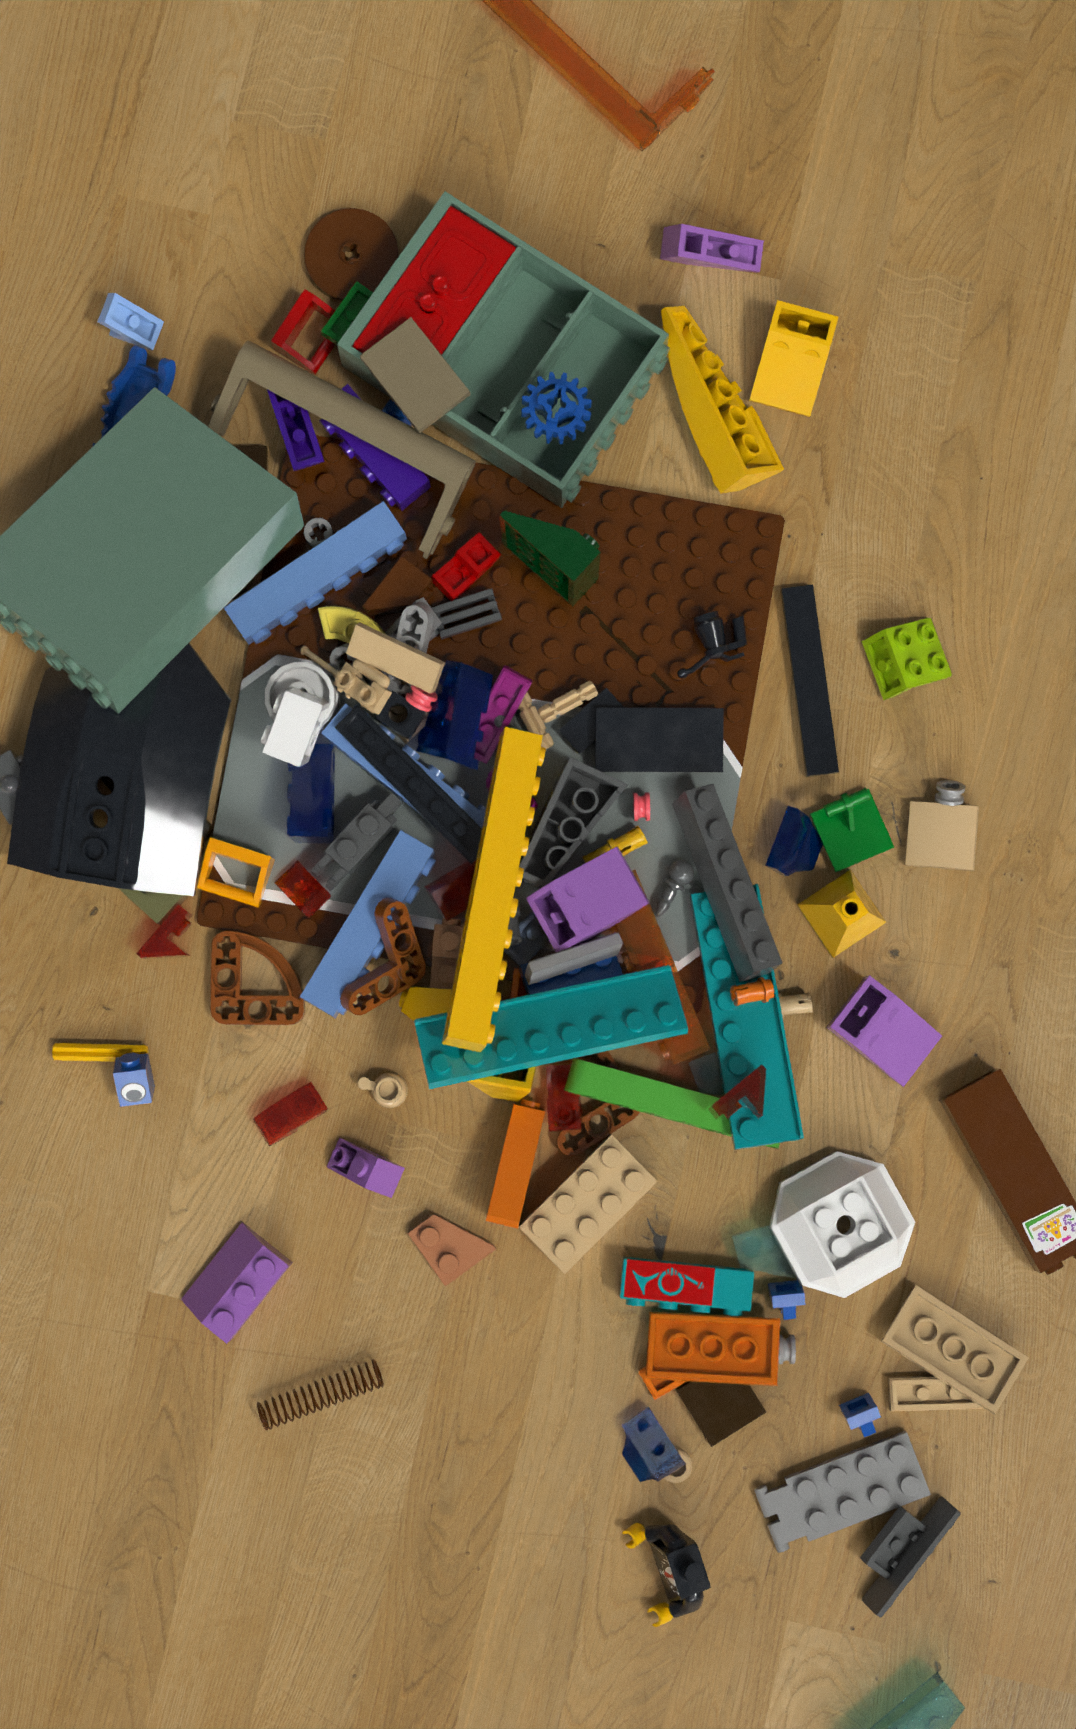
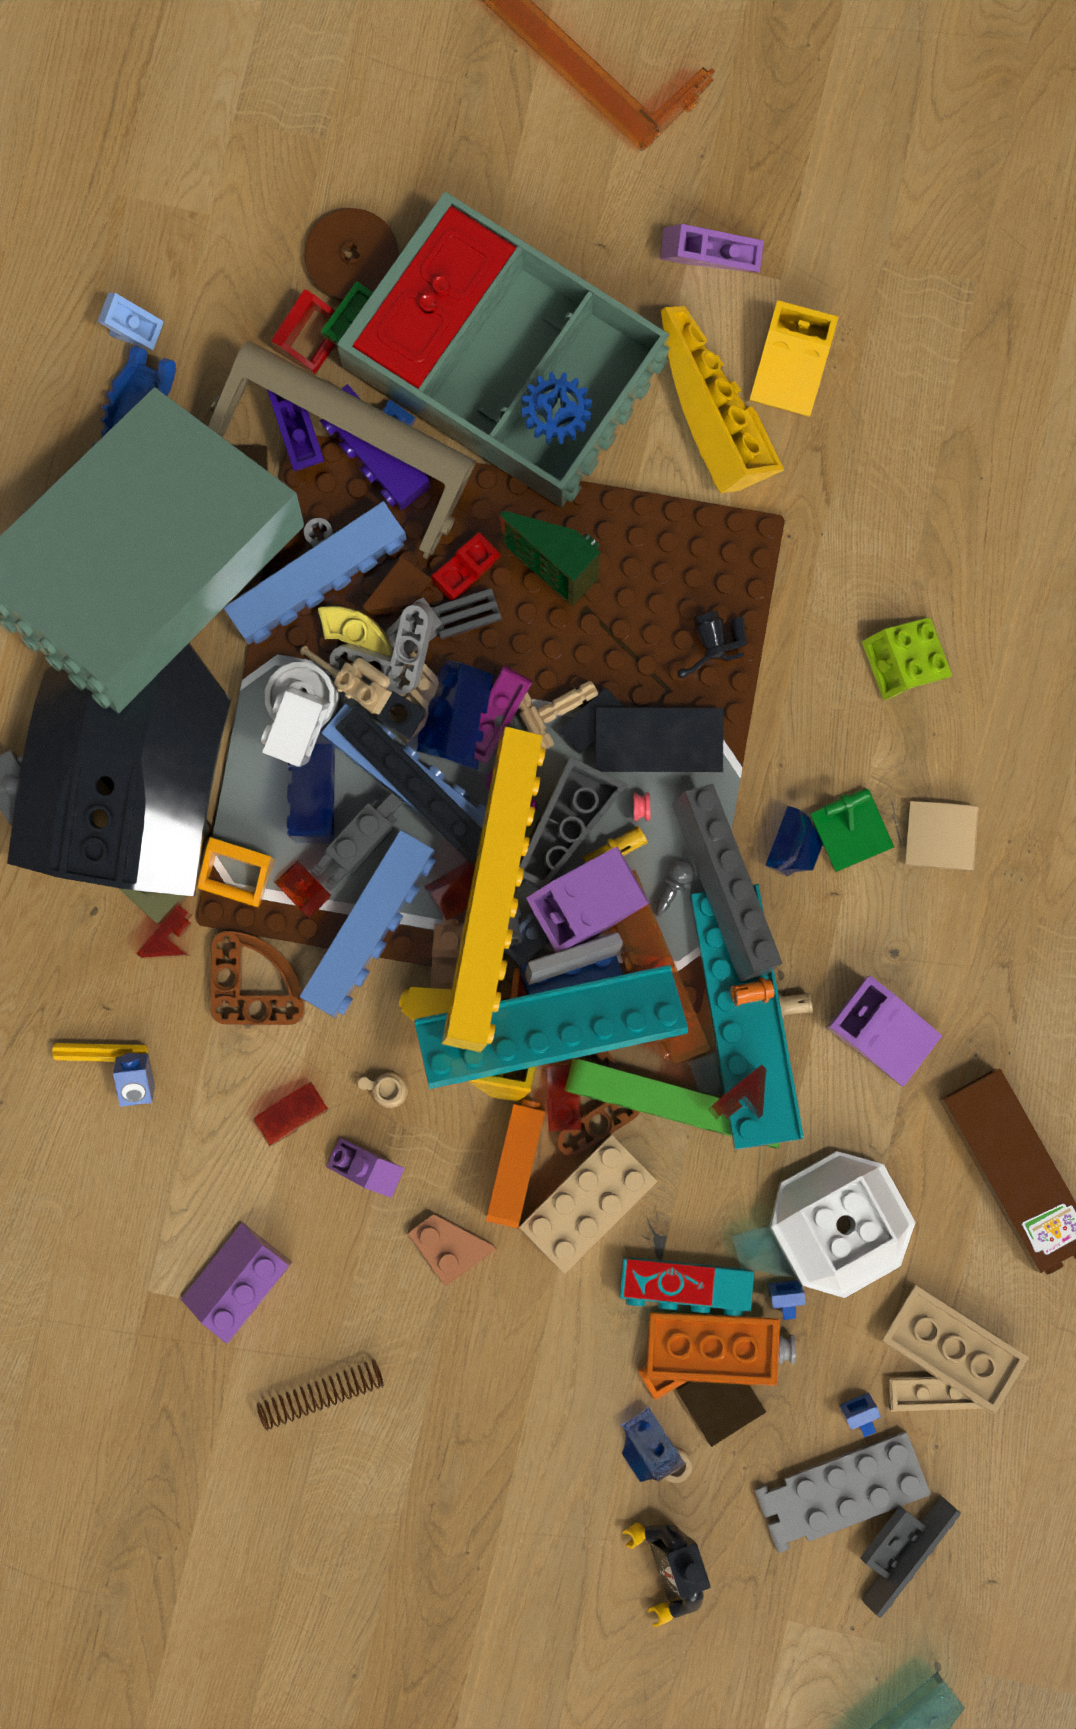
dark orange beam [340,897,426,1016] -> none
tan tile [346,623,445,694] -> none
dark tan tile [360,317,471,434] -> none
coral bush [405,685,438,712] -> none
black tile [781,584,839,777] -> none
yellow slope [797,869,887,958] -> none
light grey bush [935,780,965,806] -> none

